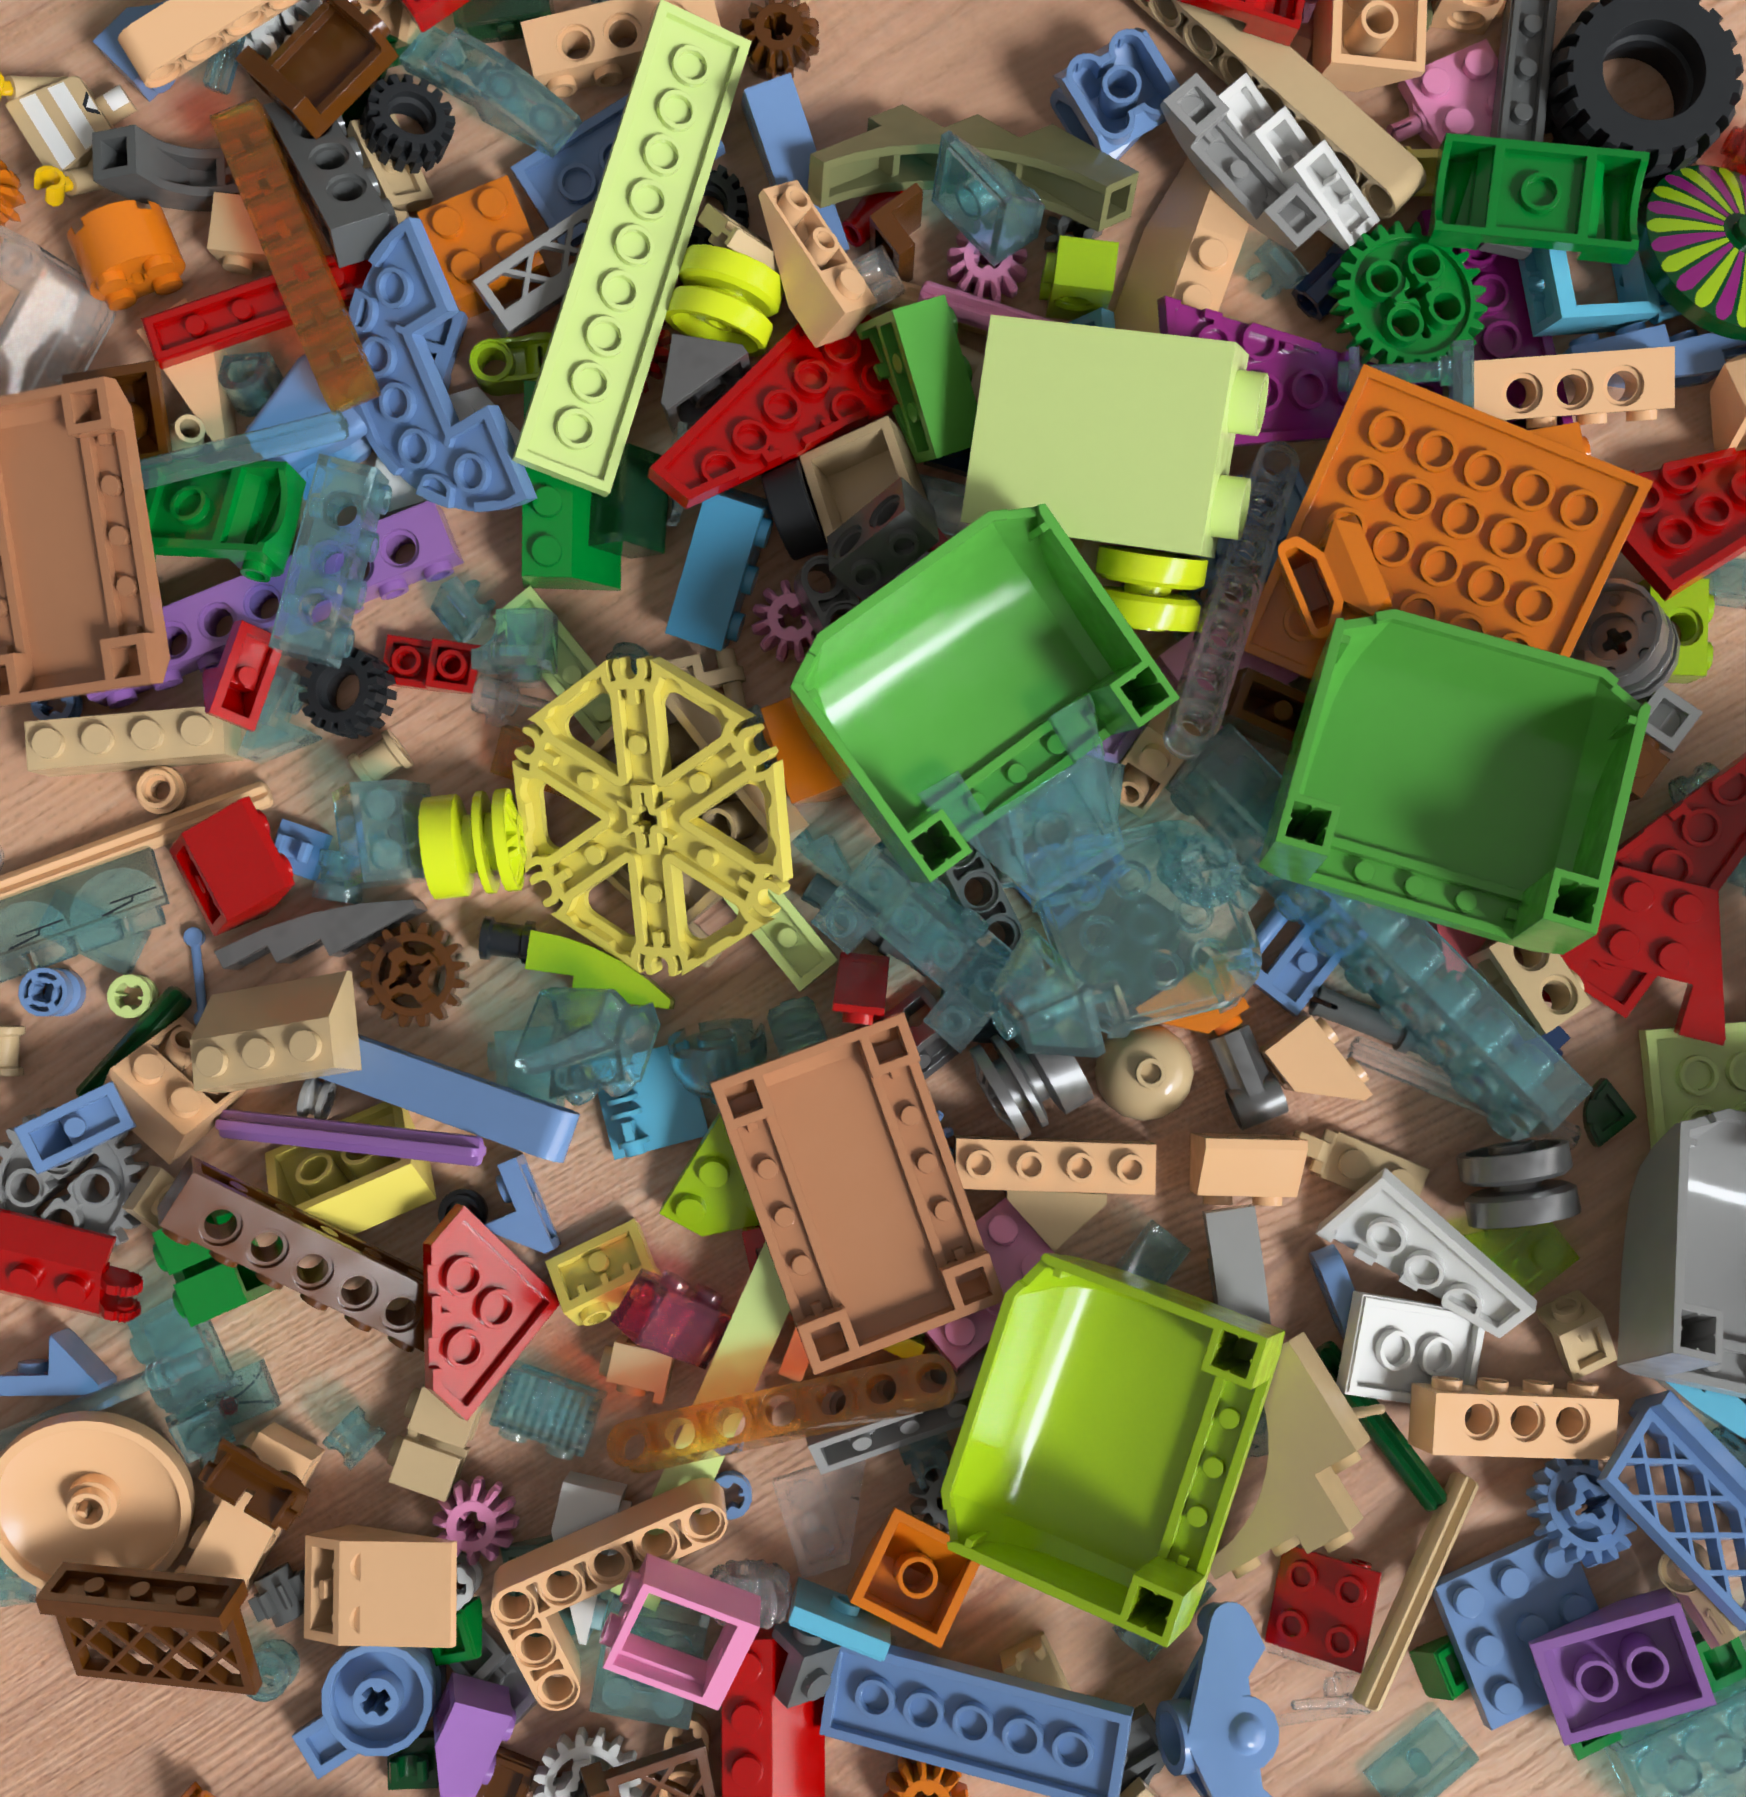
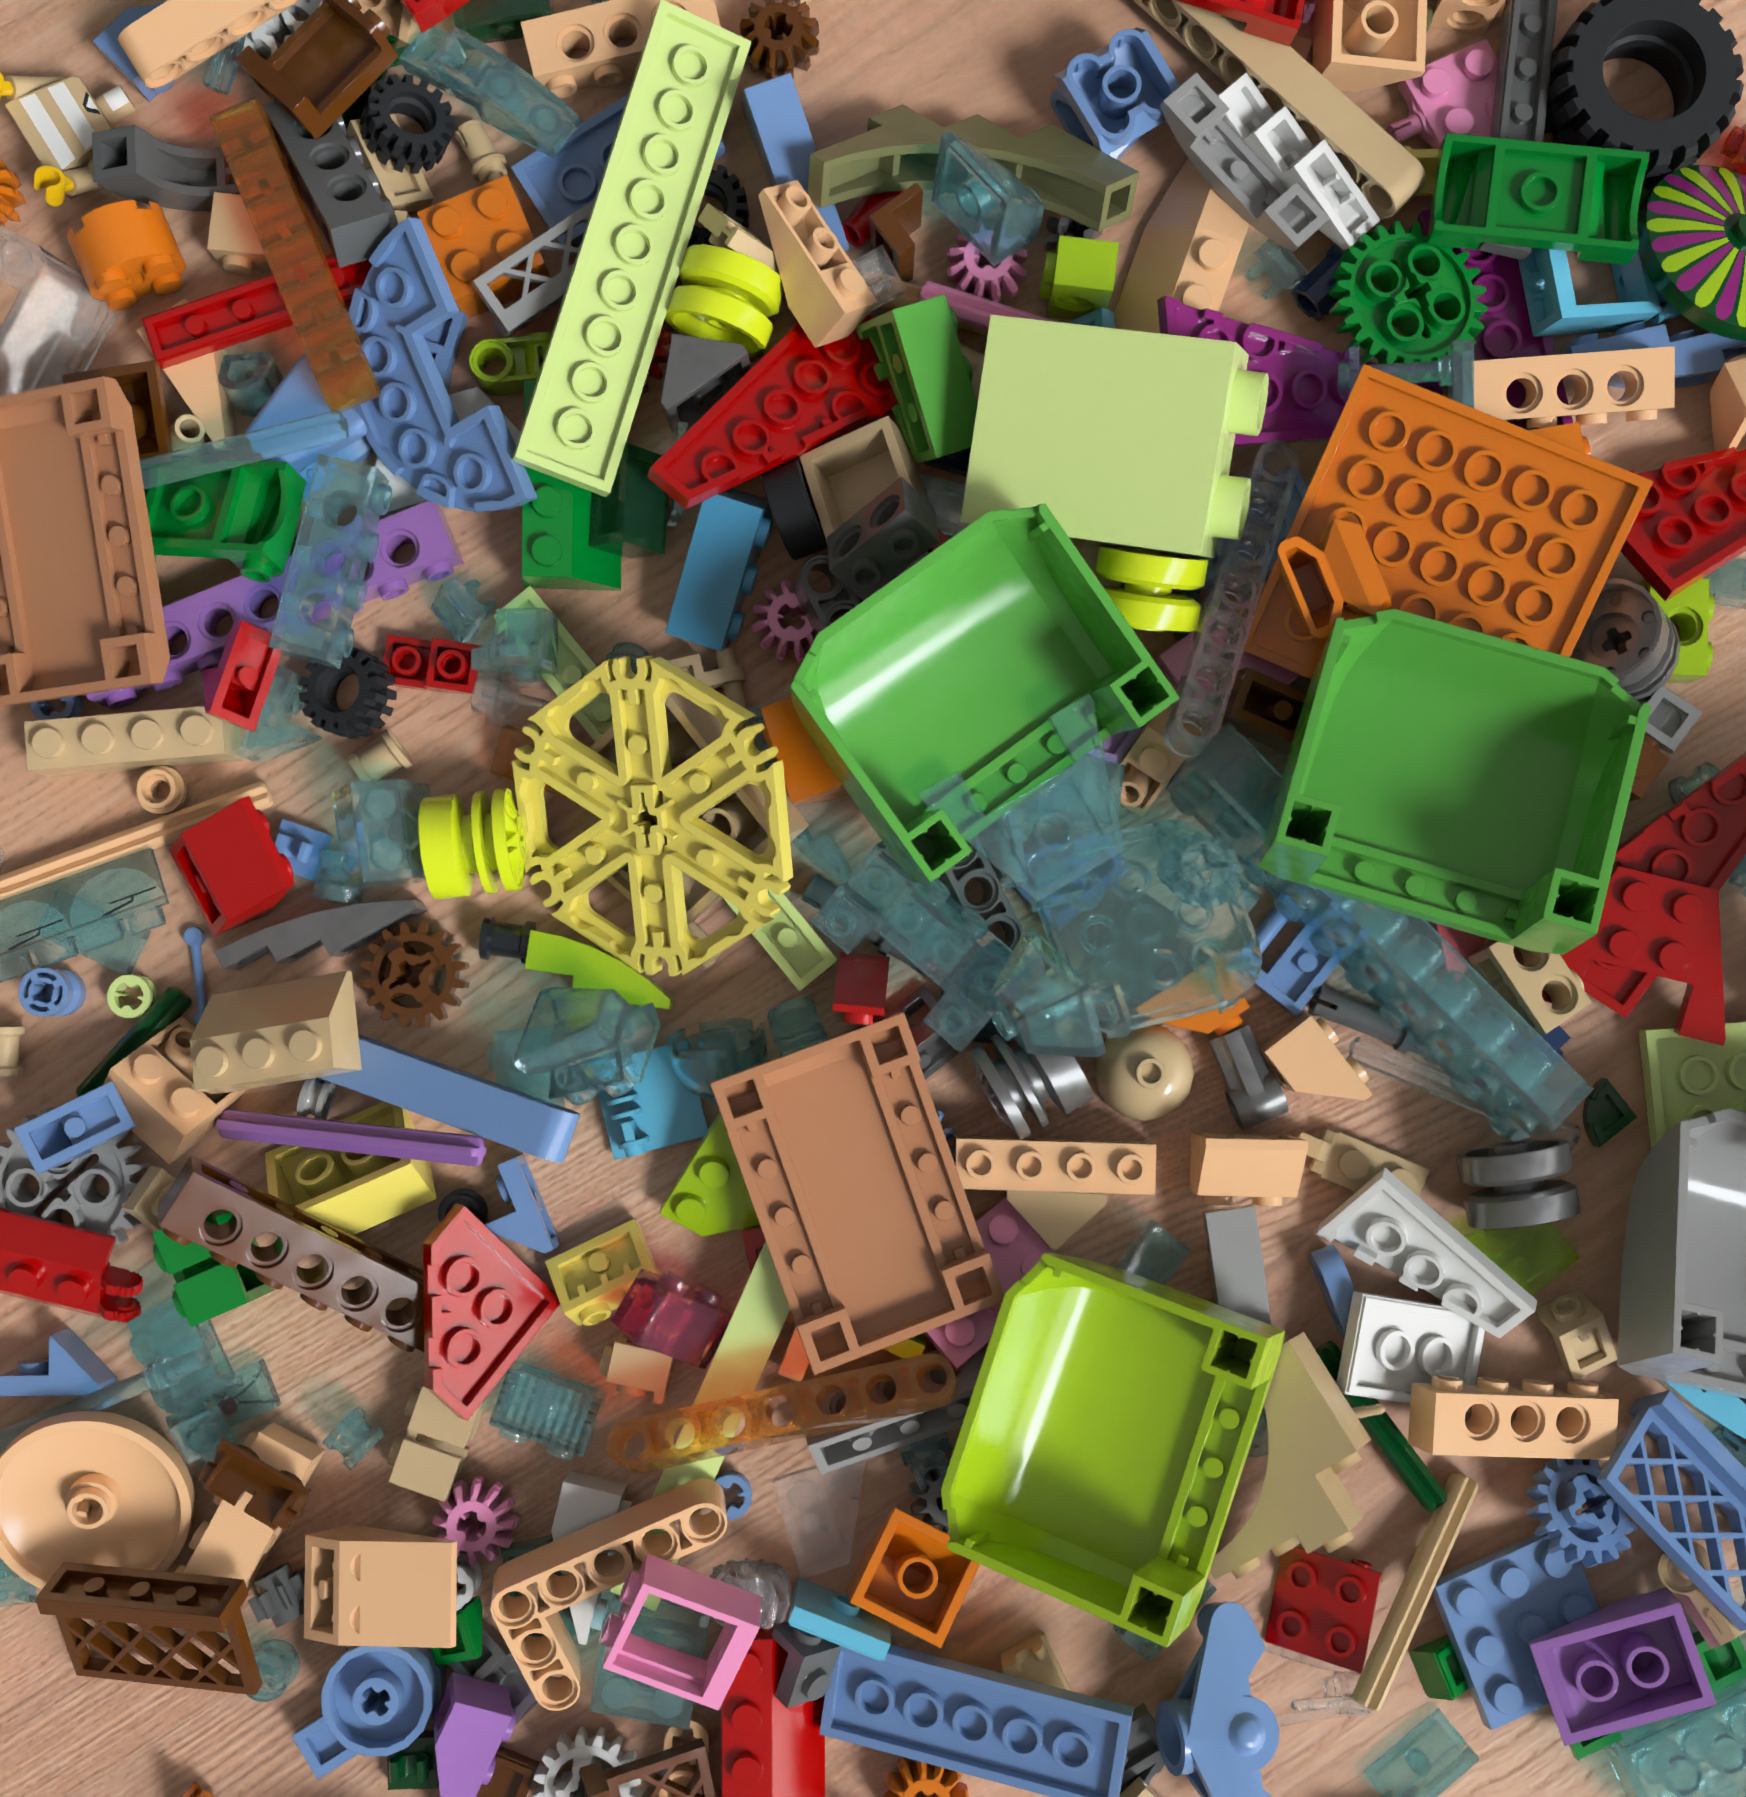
none -> tan pin [455,119,508,185]

